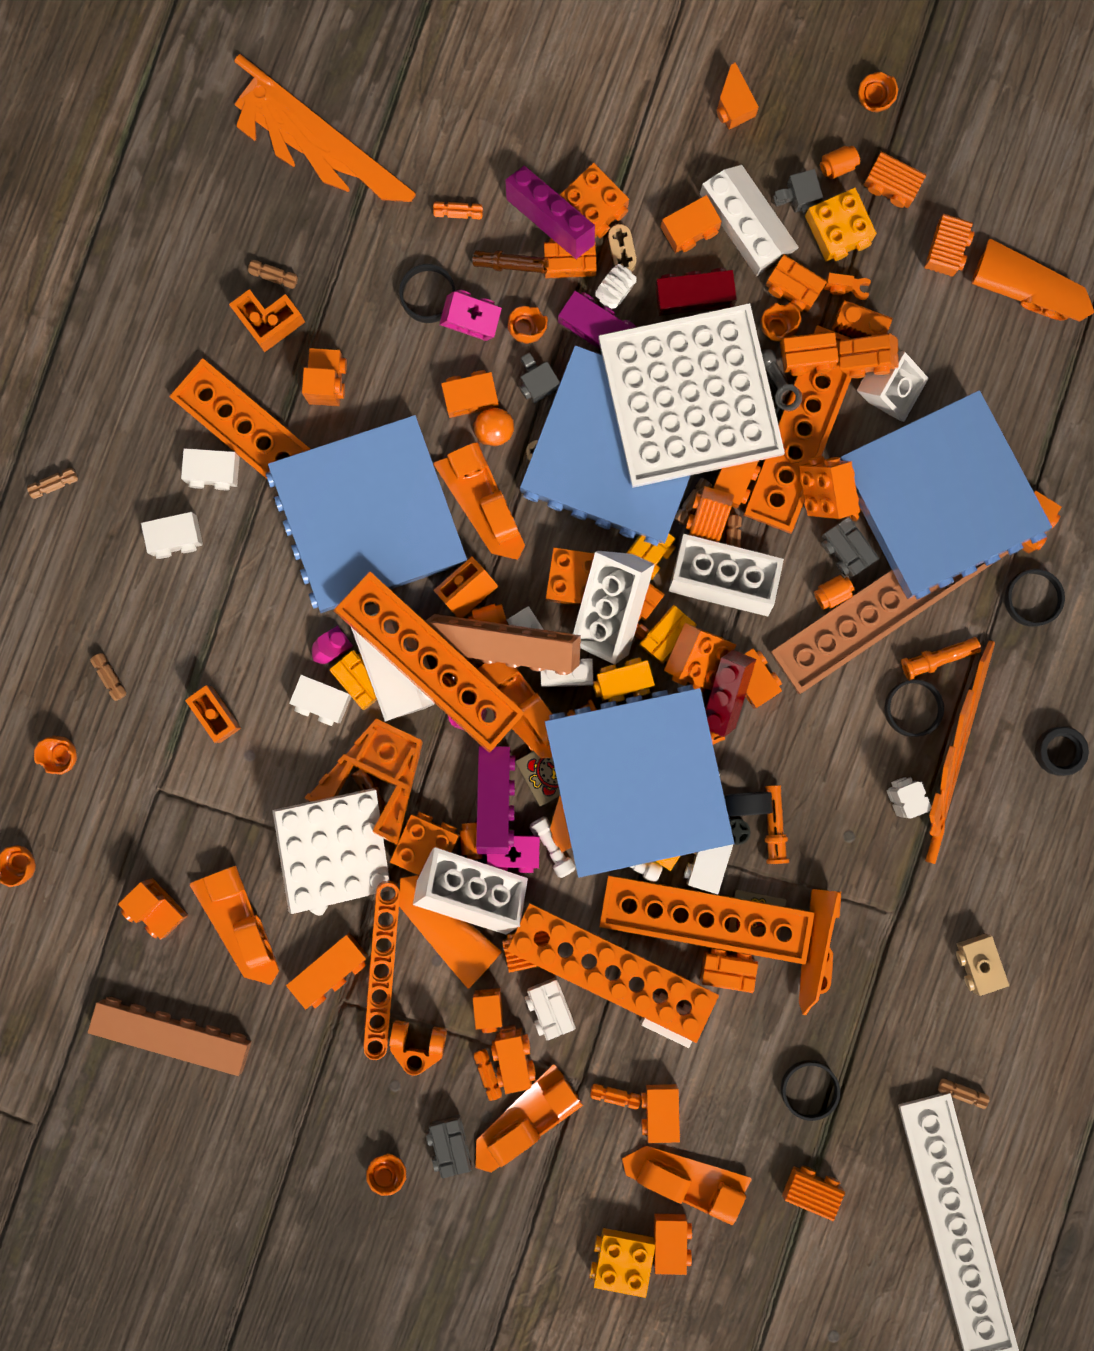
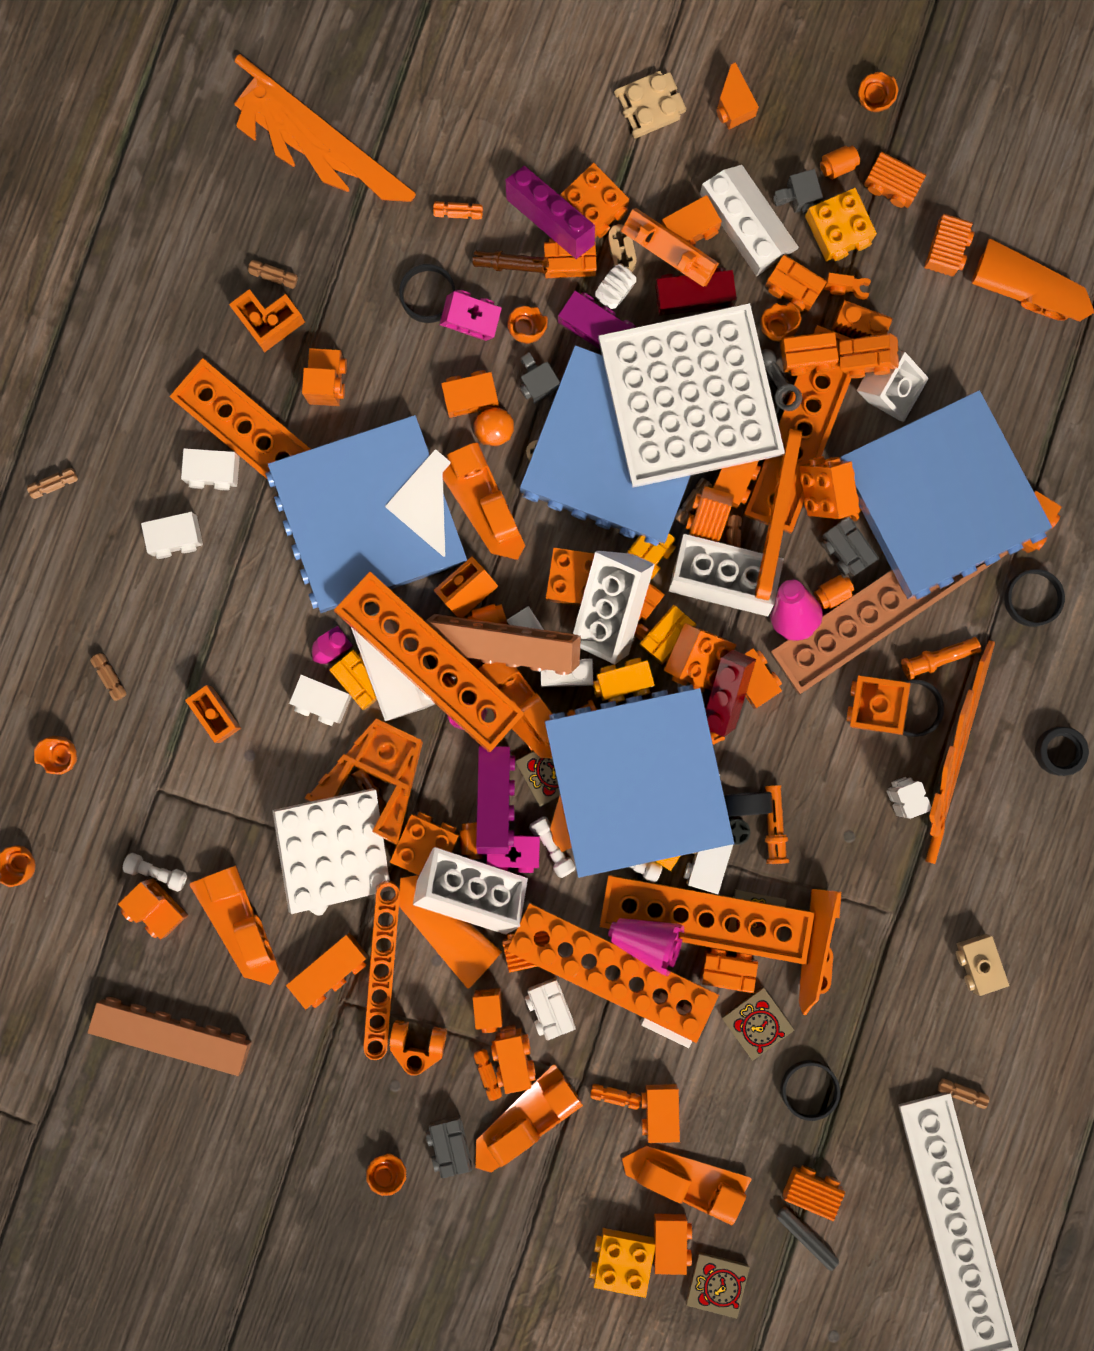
none -> white piece [123,853,187,892]
none -> white sticker [385,450,451,557]
none -> dark pink cone [608,918,684,976]
none -> tan plate [614,71,686,138]
none -> orange hinge [621,208,719,287]
none -> dark tan tile [686,1252,750,1319]
none -> dark tan tile [721,987,795,1061]
none -> orange beam [755,428,802,601]
none -> dark pink cone [770,580,823,641]
none -> dark grey axle [776,1207,839,1271]
none -> orange plate [847,675,911,735]

